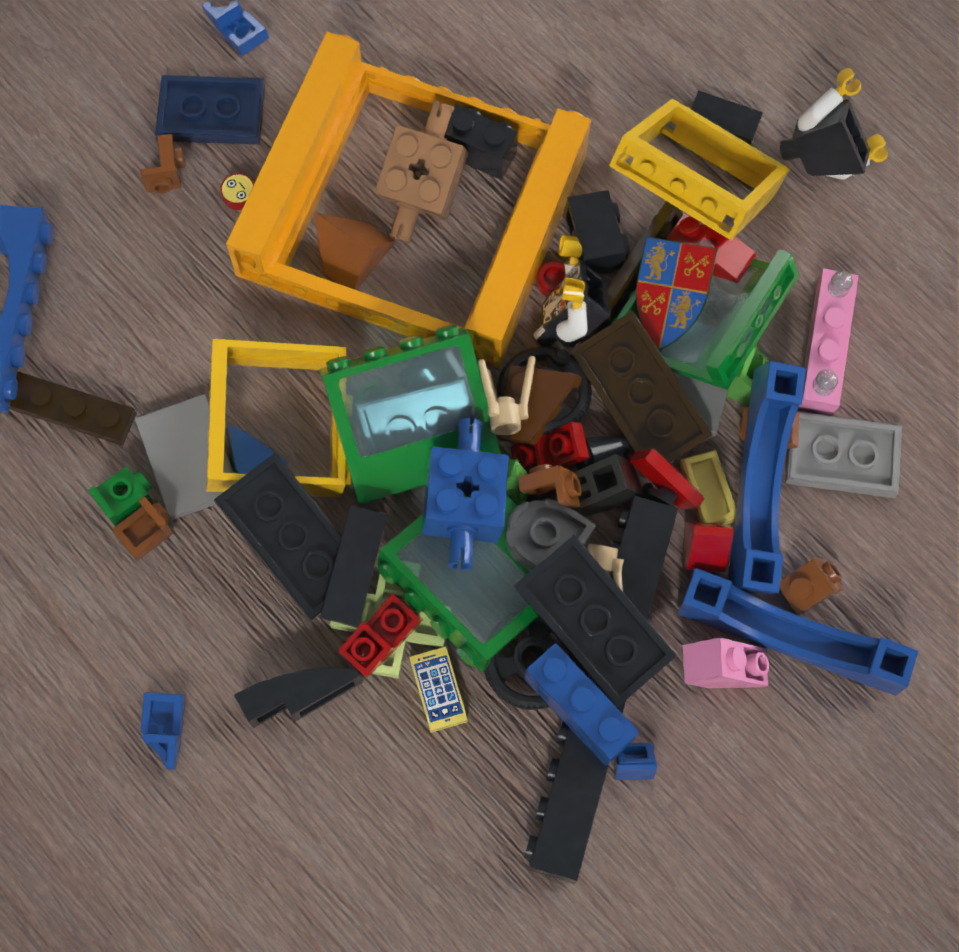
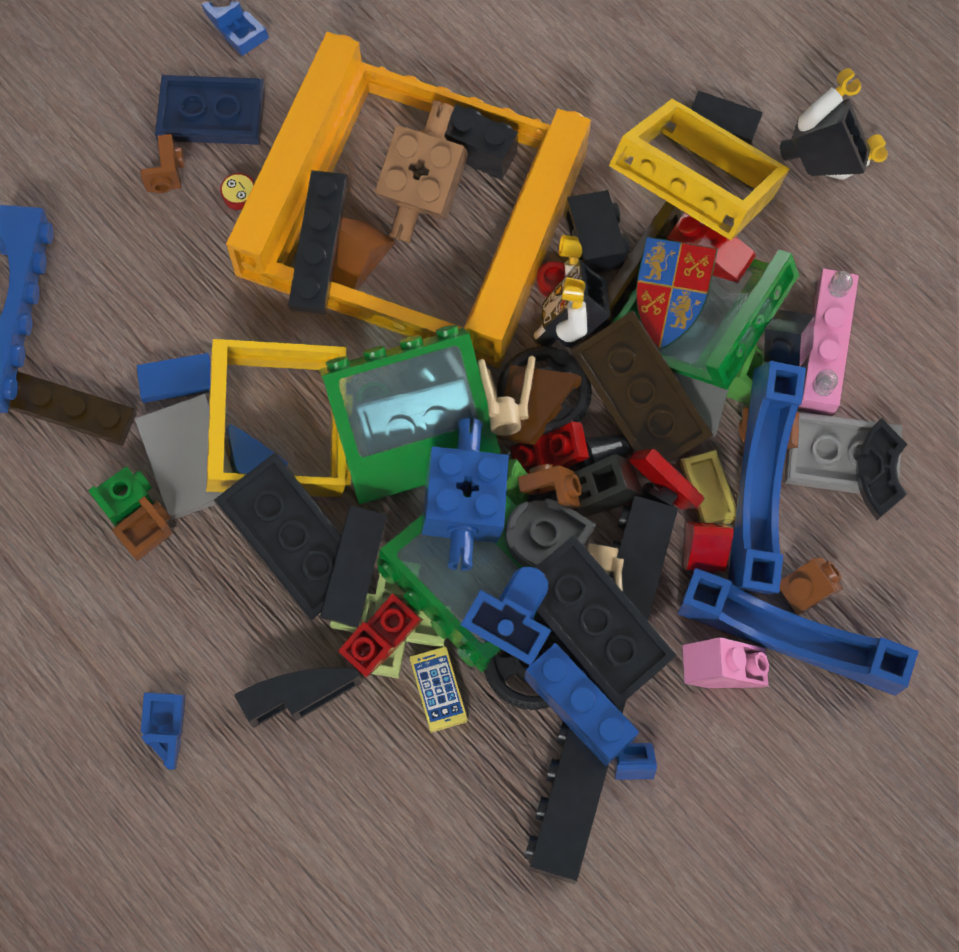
none -> blue tile [136,353,211,403]
none -> black plate [288,170,348,314]
none -> blue brick [461,567,551,666]
none -> black brick [764,310,815,366]
none -> black tile [856,418,908,521]

